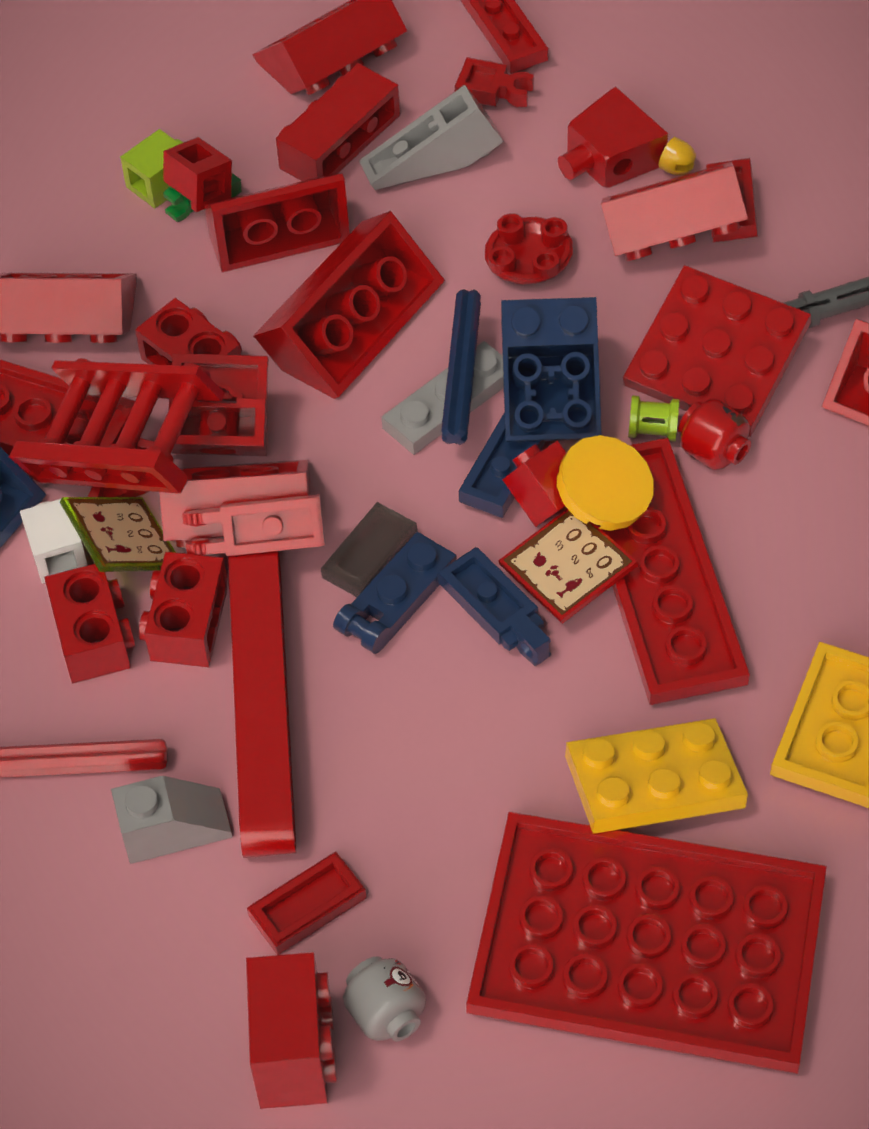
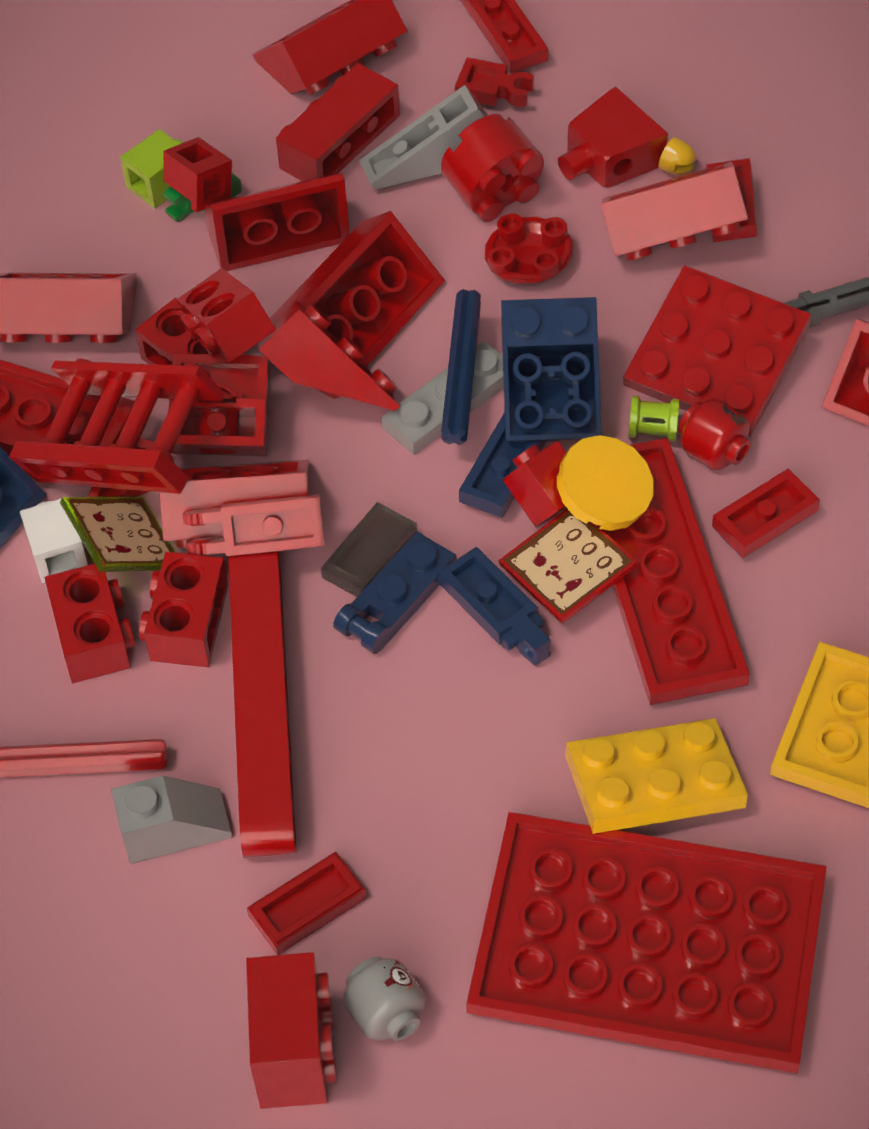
none -> red brick [176,268,276,362]
none -> red slope [257,300,400,411]
none -> red brick [441,114,544,222]
none -> red plate [712,468,820,558]

